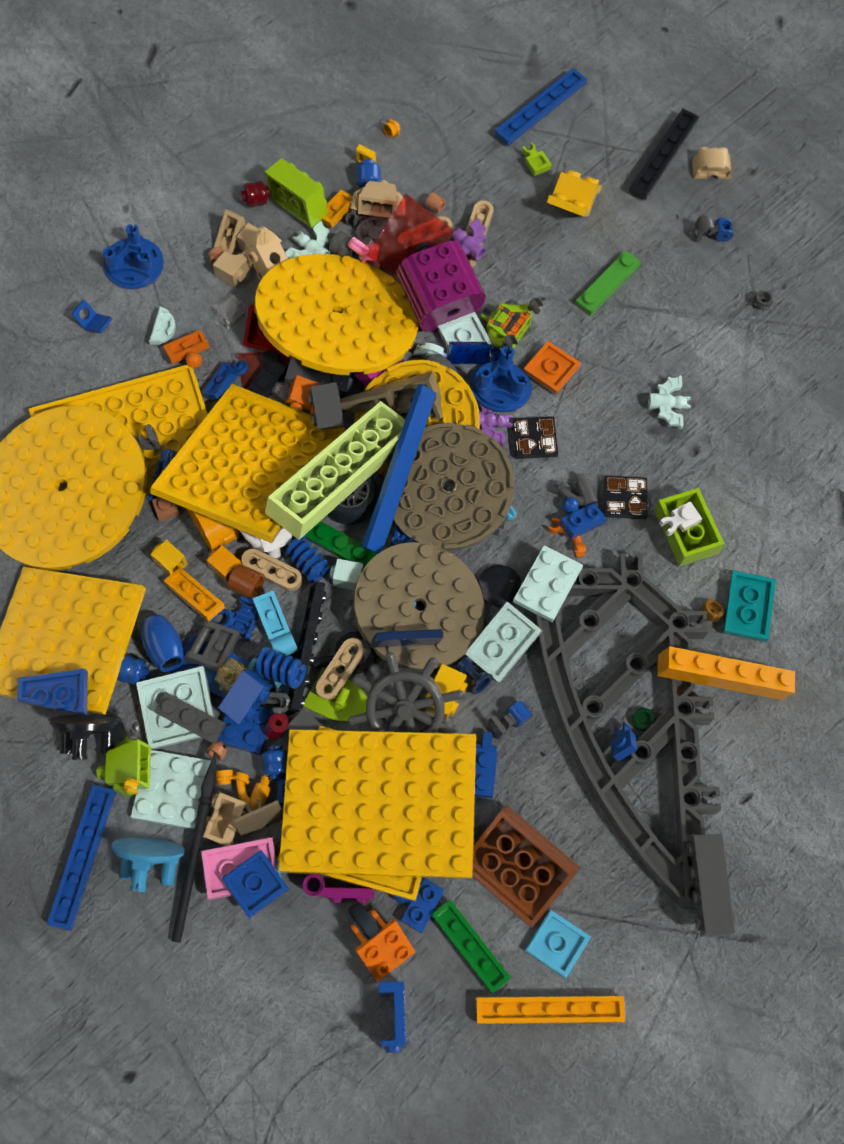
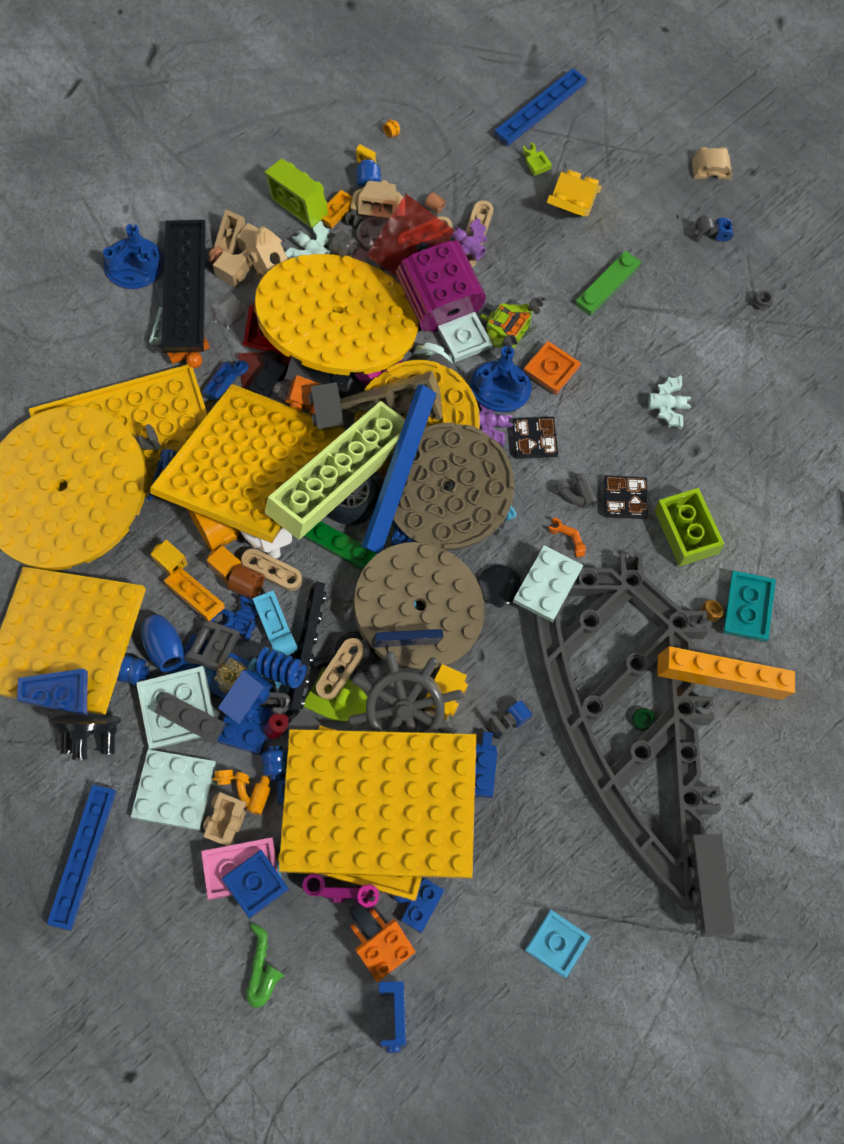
blue bracket [71,300,112,334] -> none
lime torso [96,721,151,798] -> none
dark azure piece [111,837,185,892] -> none
nougat plate [152,497,180,522] -> none
black piece [171,752,217,943] -> none
nougat hinge [206,741,227,761] -> none
dark tan piece [233,799,283,838] -> none
dark red piece [241,180,270,208] -> none
blue piece [286,535,331,583] -> none
light aqua brick [330,559,363,590] -> none
bright pink axle [348,237,382,268] -> none
green plate [431,900,511,994] -> none
clear blue hinge [446,342,501,364] -> none
dark blue piece [455,657,493,695] -> none
light aqua plate [466,602,543,682] -> none
dark orange slope [473,806,581,928] -> none
light orange plate [476,996,625,1024] -> none
blue plate [559,497,607,539] -> none
blue plate [611,722,637,761] -> none
black plate [628,108,699,200] -> none
white plate [659,501,702,536] -> none
none -> black plate [161,220,206,353]
none -> bright green piece [246,923,285,1008]
none -> dark pink bush [357,884,379,907]

